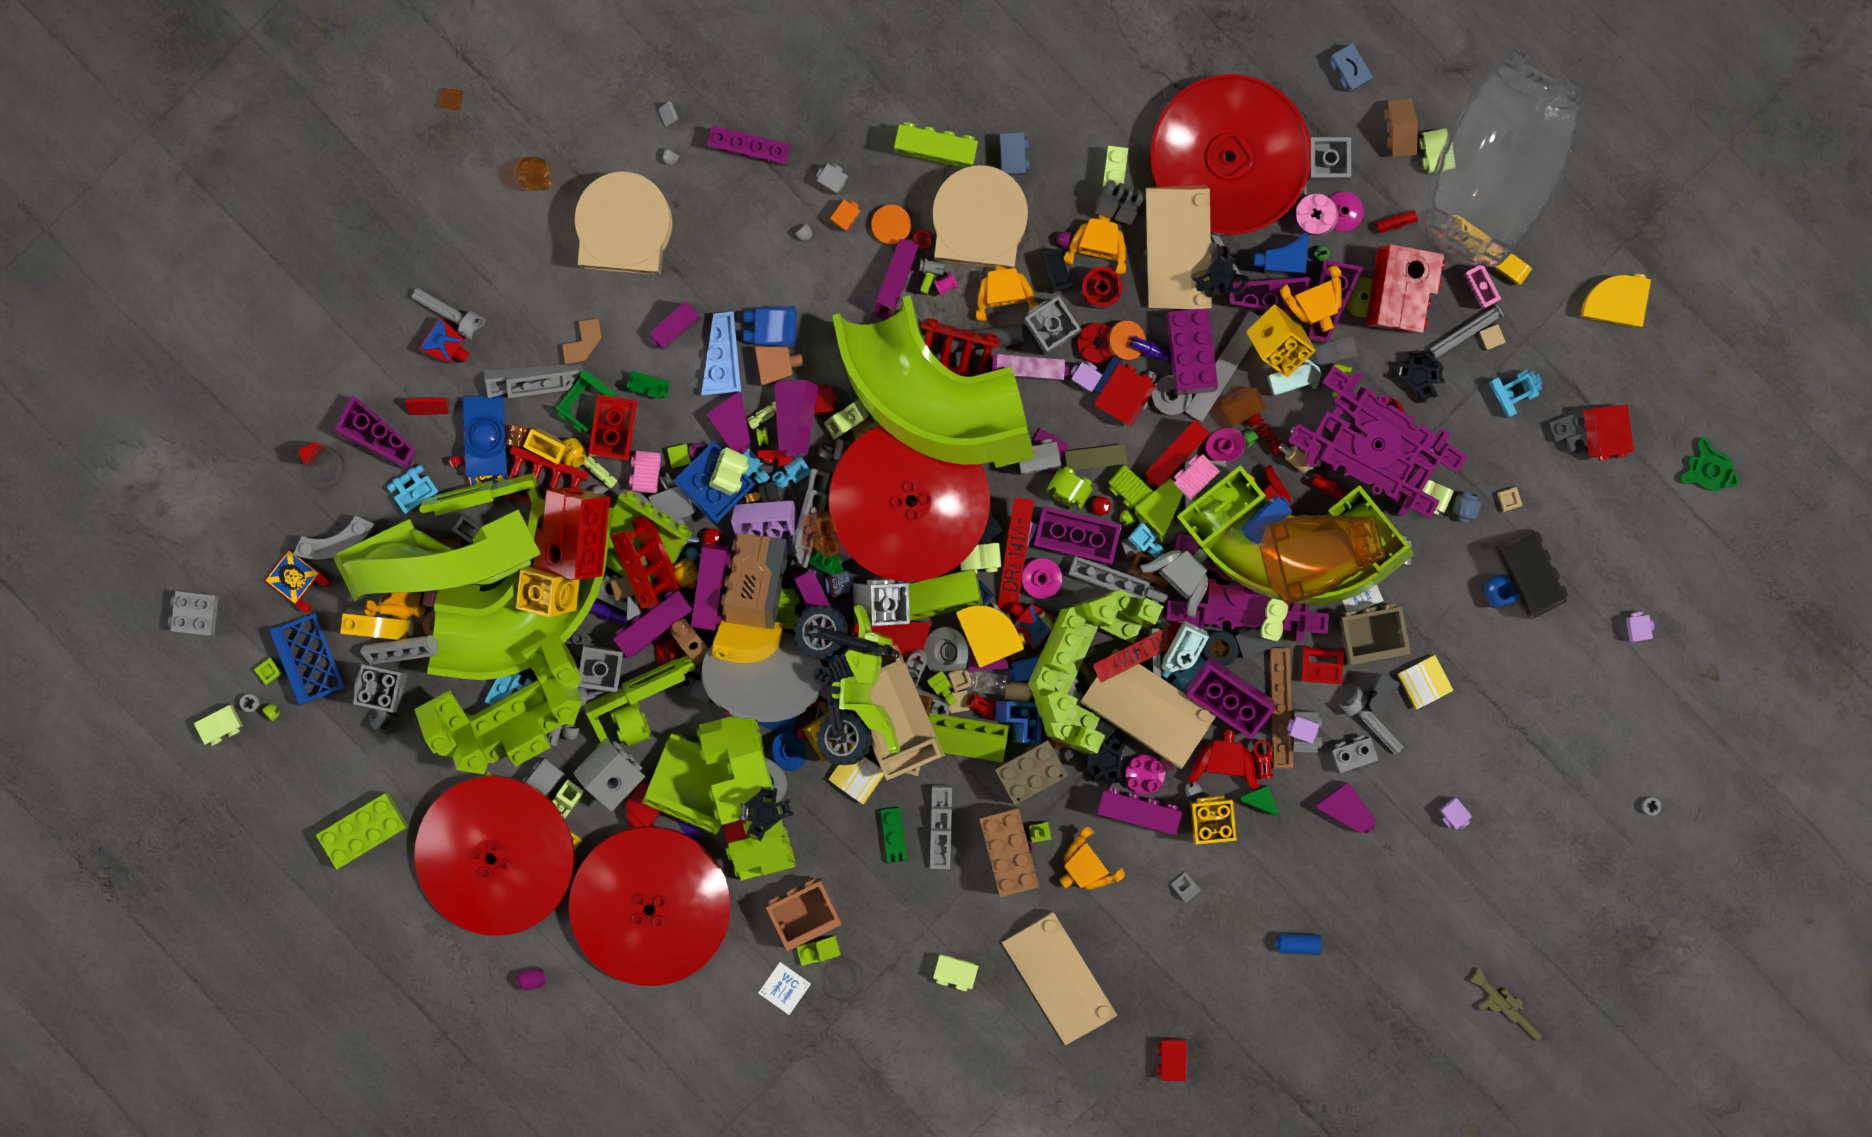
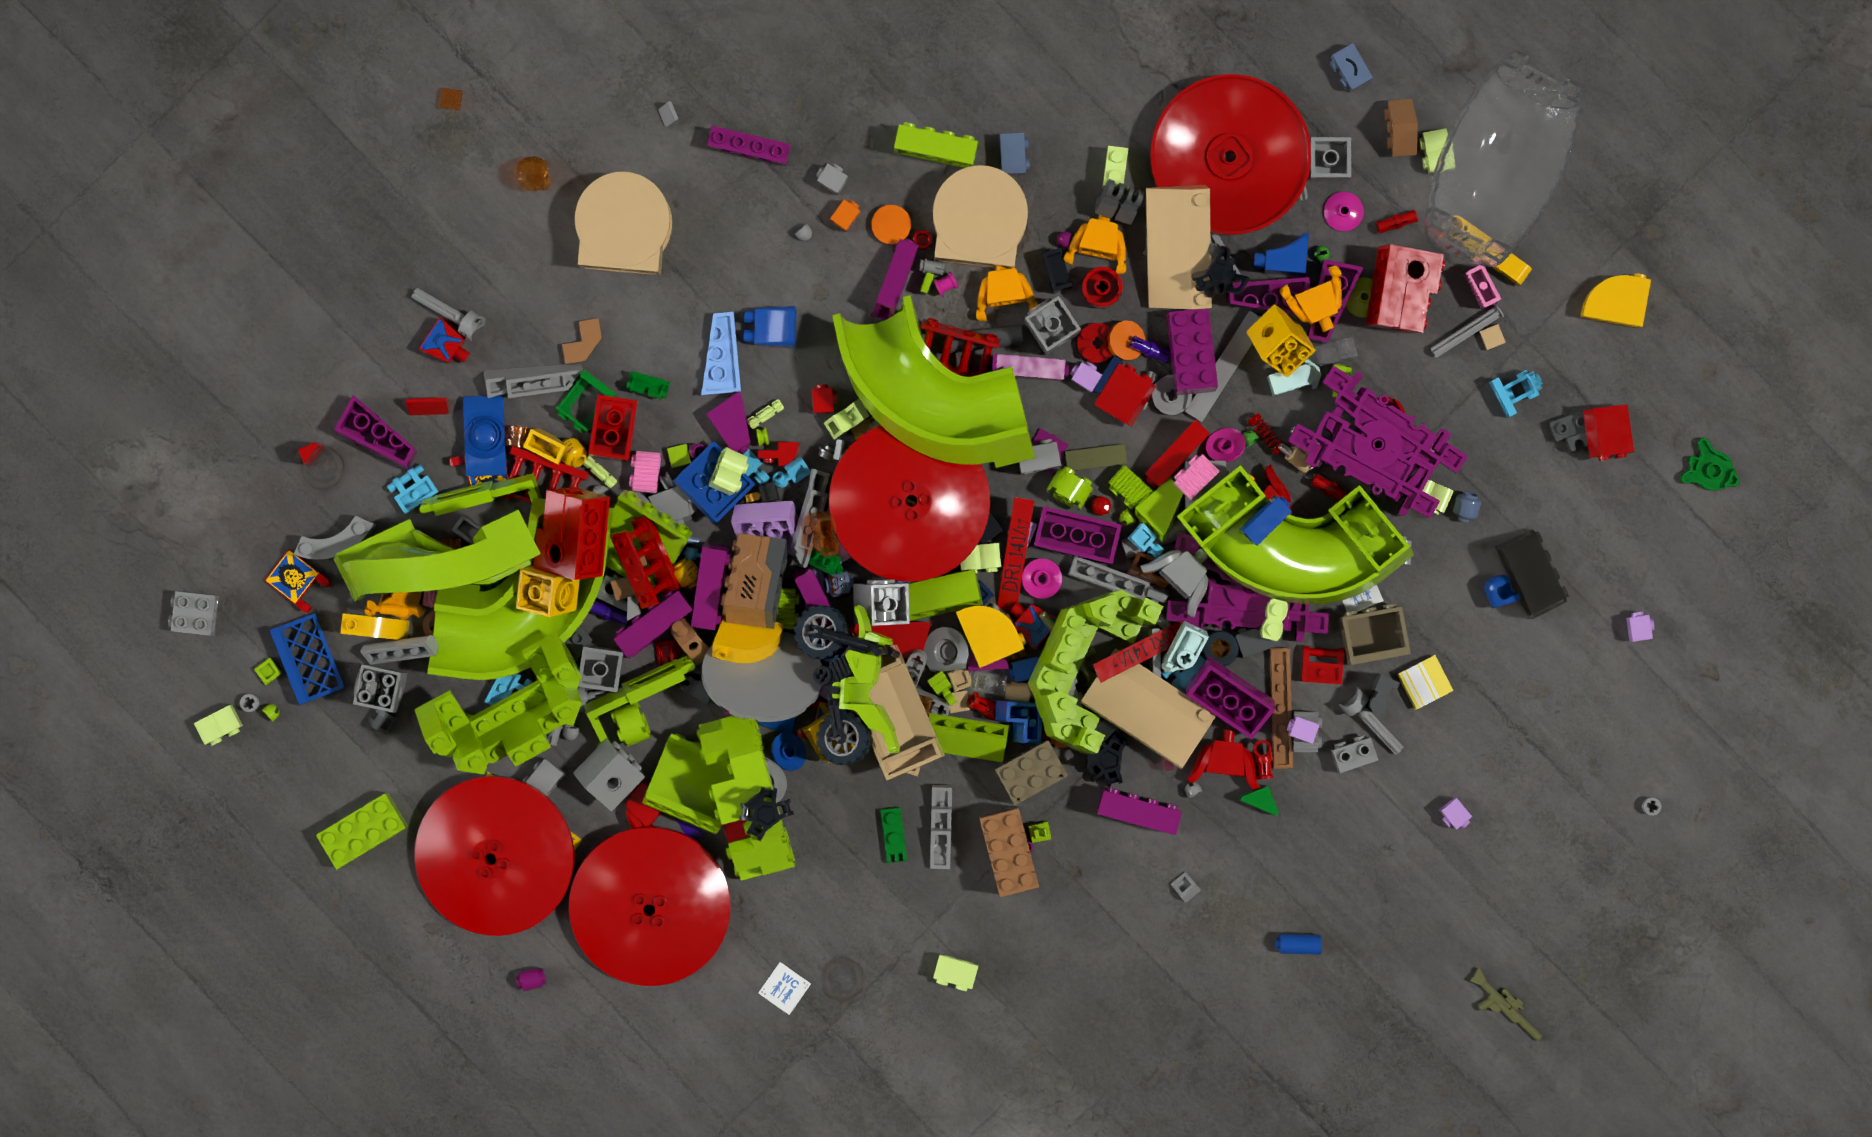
yellowish green brick [552,780,584,818] -> none
magenta slope [650,300,701,349] -> none
light grey hinge [663,148,680,165] -> none
red tile [703,528,722,544] -> none
nougat torso [755,347,803,386] -> none
nougat container [766,877,843,951] -> none
magenta slope [775,380,818,458] -> none
lime slope [797,936,841,966] -> none
slope [828,749,884,804] -> none
tan slope [1002,911,1117,1045] -> none
light orange torso [1059,827,1125,890] -> none
dark pink dish [1125,755,1165,795] -> none
red brick [1157,1039,1186,1081] -> none
yellow brick [1189,796,1237,844] -> none
clear orange brick [1219,386,1267,428] -> none
clear orange windscreen [1259,515,1385,604] -> none
bright pink brick [1296,194,1339,235] -> none
magenta slope [1314,782,1377,834] -> none
black piece [1391,350,1445,404] -> none
tan tile [1497,487,1523,512] -> none

